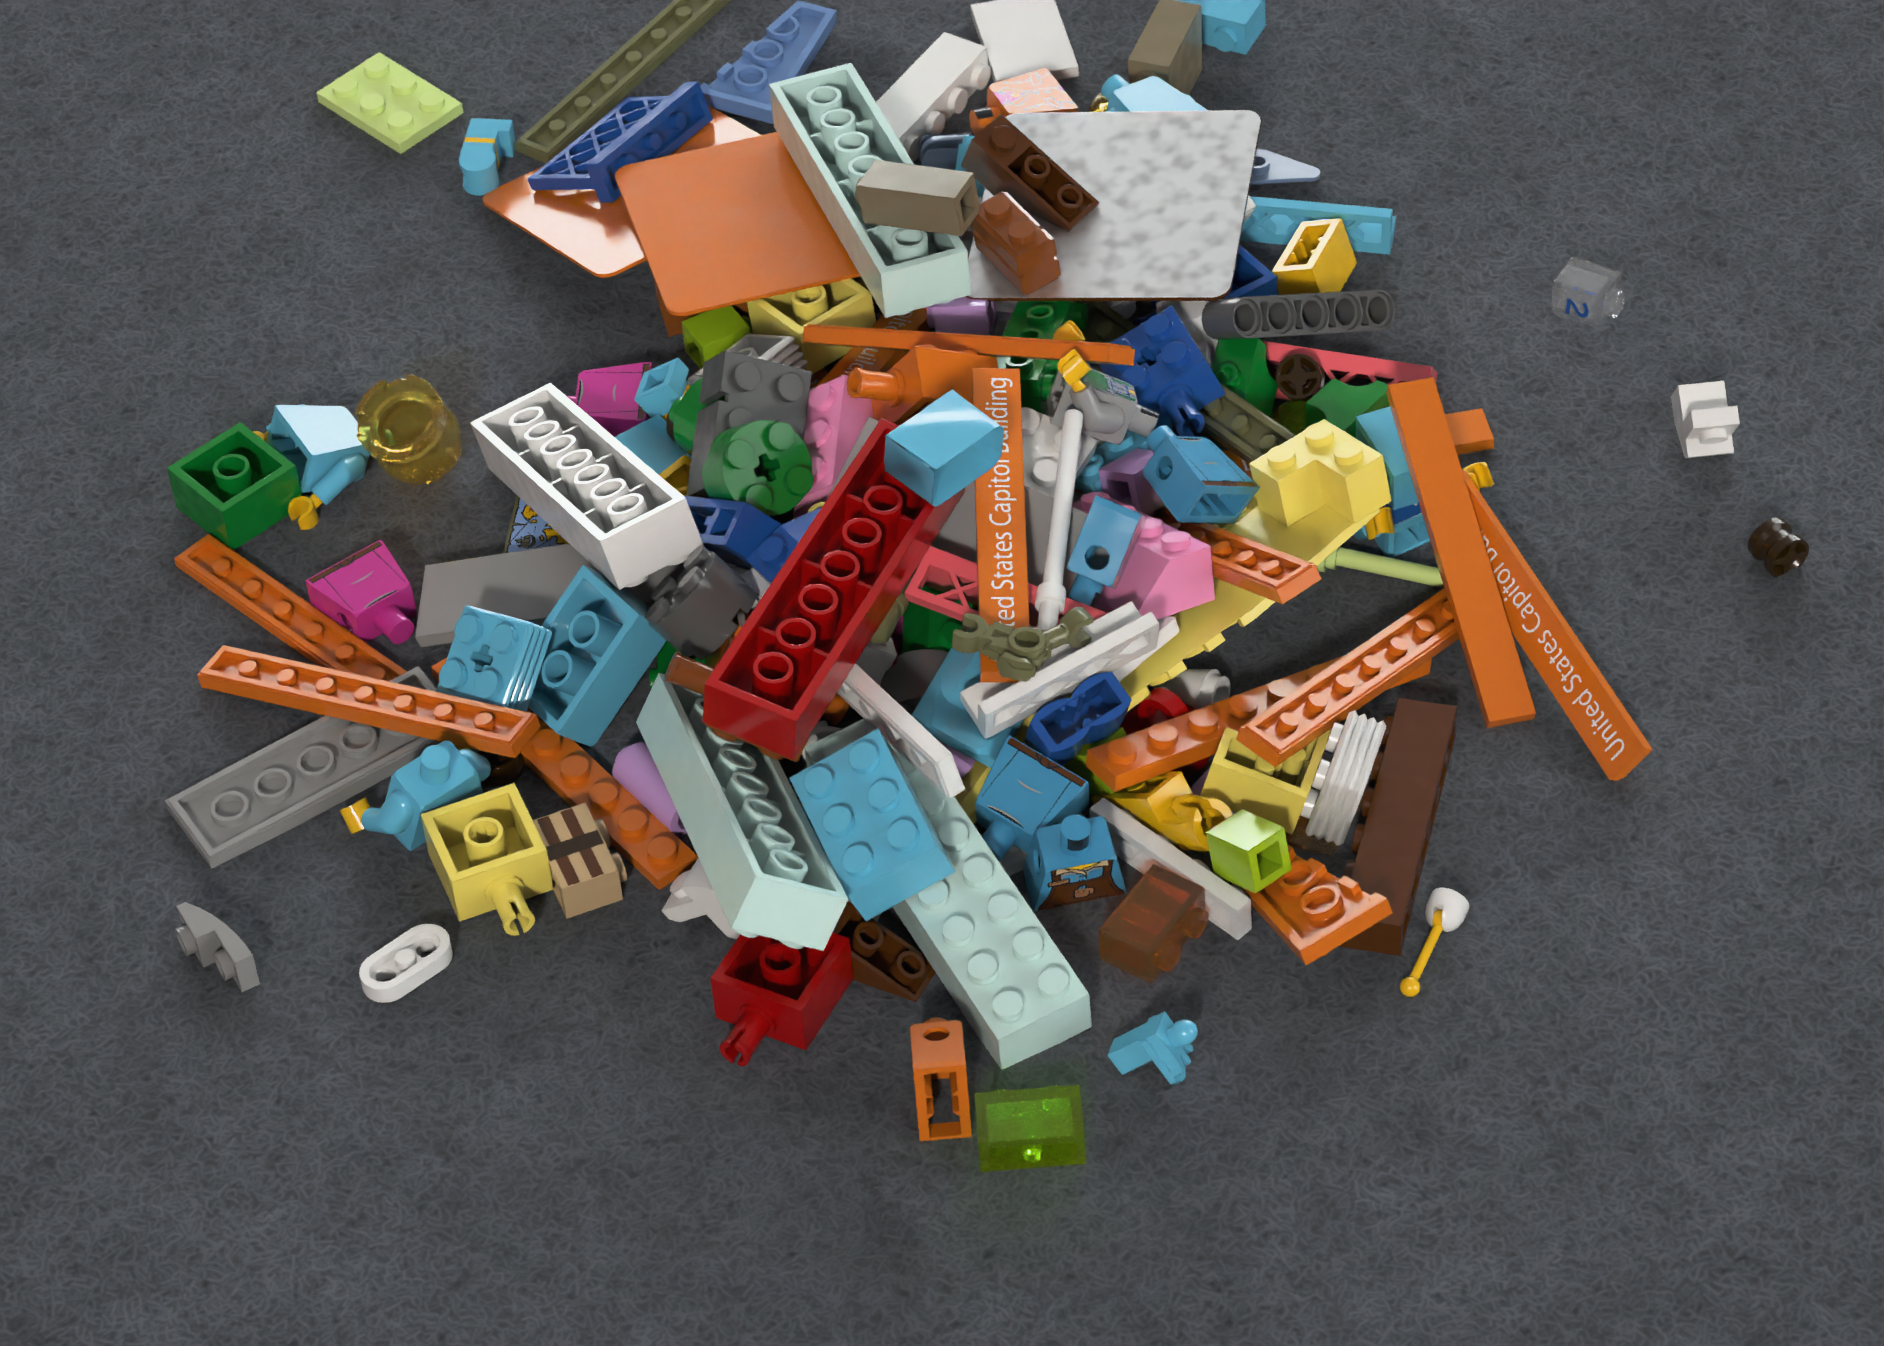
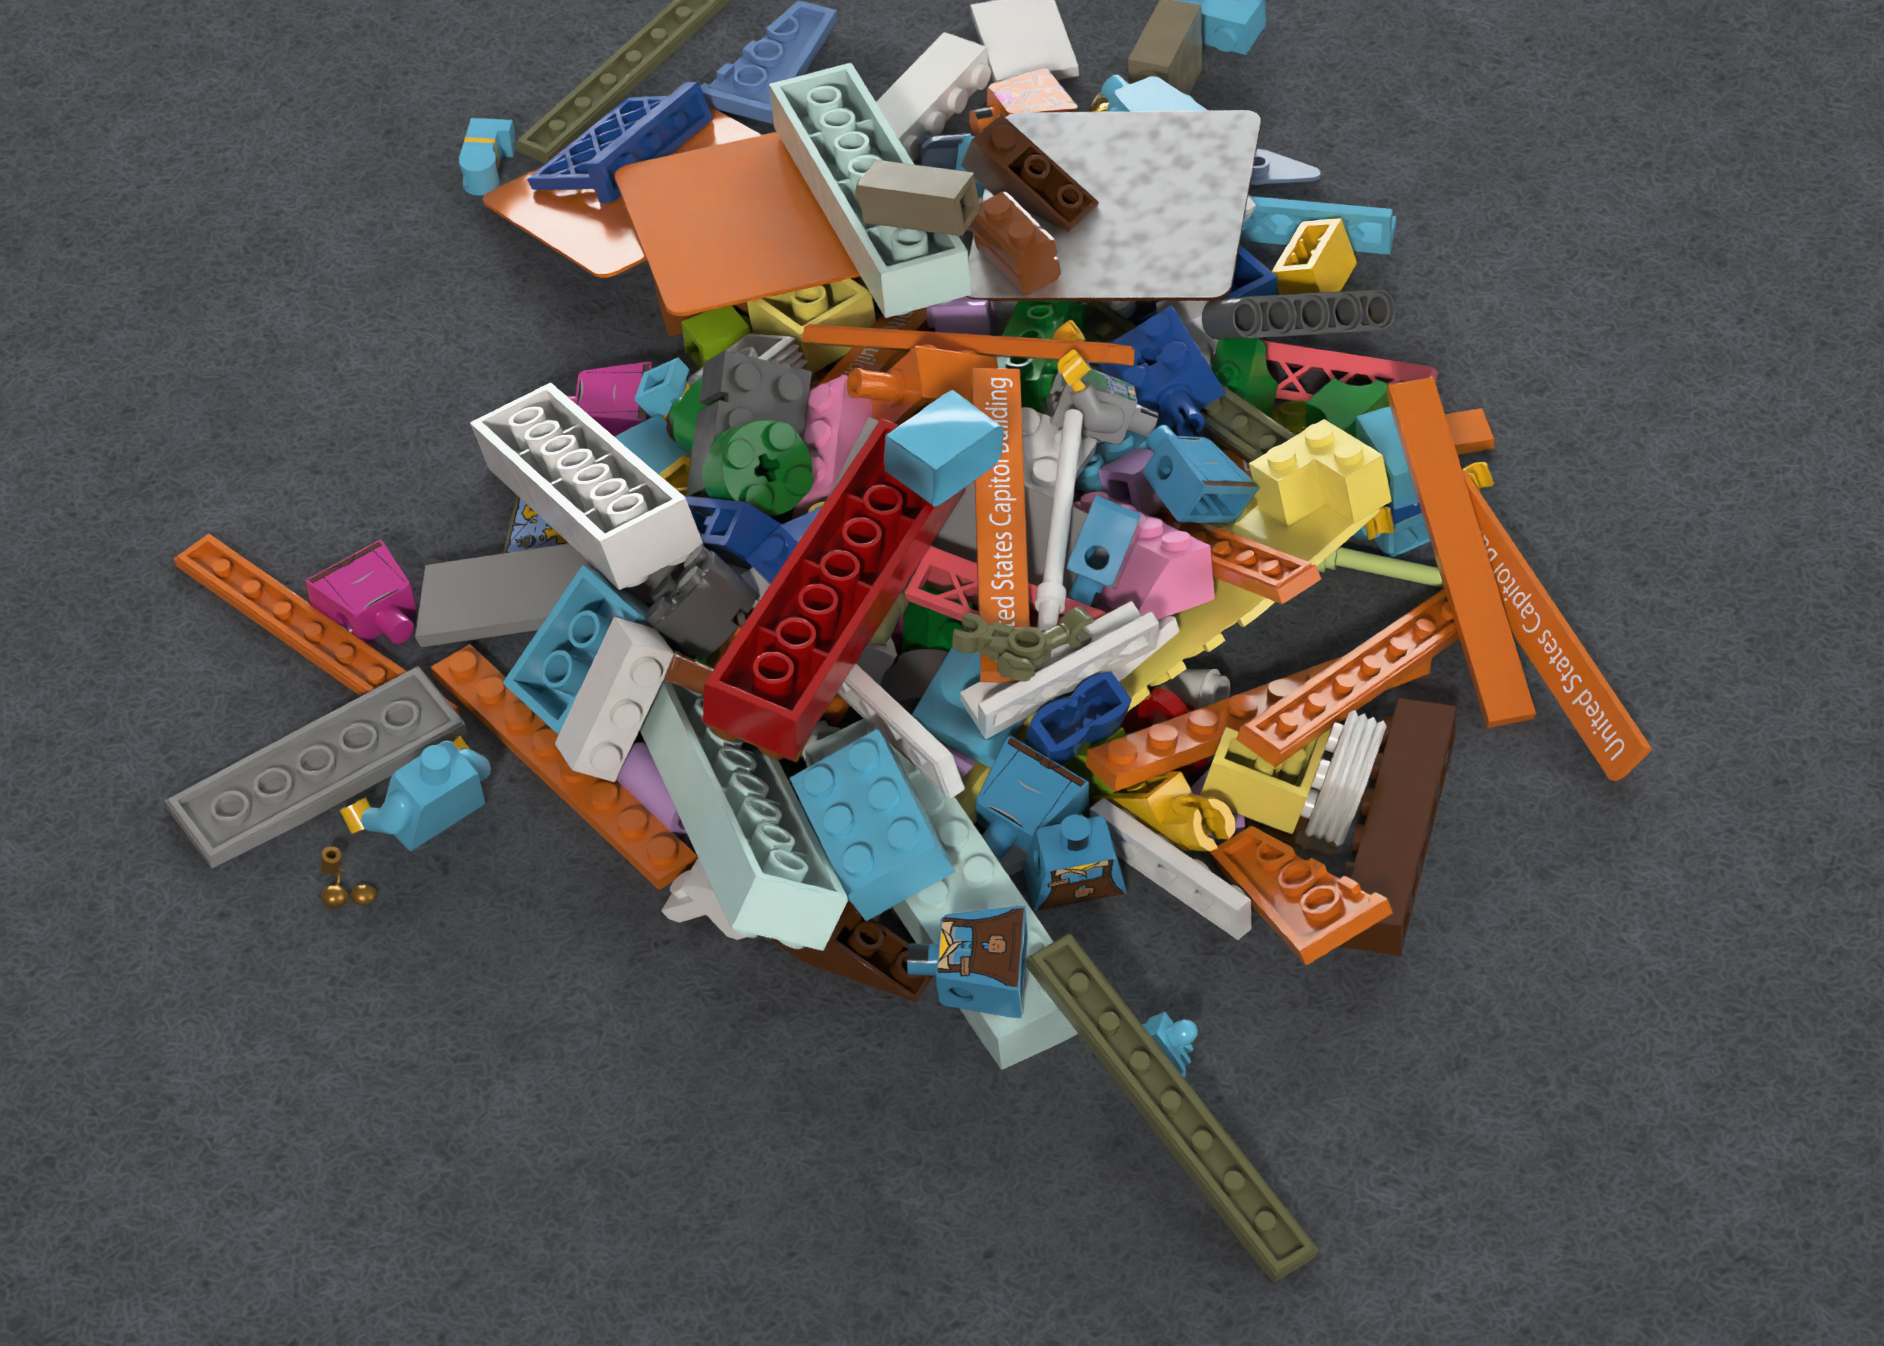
green brick [167,422,302,550] -> none
light grey slope [175,902,260,992] -> none
orange tile [197,645,541,758] -> none
medium azure torso [252,404,385,530] -> none
yellowish green plate [316,52,464,154] -> none
clear yellow tile [355,374,462,486] -> none
white plate [359,924,453,1003] -> none
light yellow brick [420,783,554,936] -> none
medium azure brick [436,605,552,711] -> none
dark brown plate [479,751,524,786] -> none
tan brick [533,803,627,919] -> none
red brick [710,932,854,1066] -> none
orange torso [910,1017,972,1141] -> none
clear neon green brick [974,1085,1086,1172] -> none
clear orange brick [1098,864,1209,984] -> none
lime brick [1206,809,1292,894] -> none
dark brown wheel [1275,354,1326,403] -> none
hinge [1400,888,1470,997] -> none
clear brick [1551,256,1625,329] -> none
white brick [1671,381,1740,458] -> none
dark brown wheel [1748,517,1809,577] -> none
none -> pearl gold piece [320,847,378,908]
none -> white brick [555,617,674,782]
none -> torso [907,906,1028,1018]
none -> olive tile [1026,933,1319,1283]

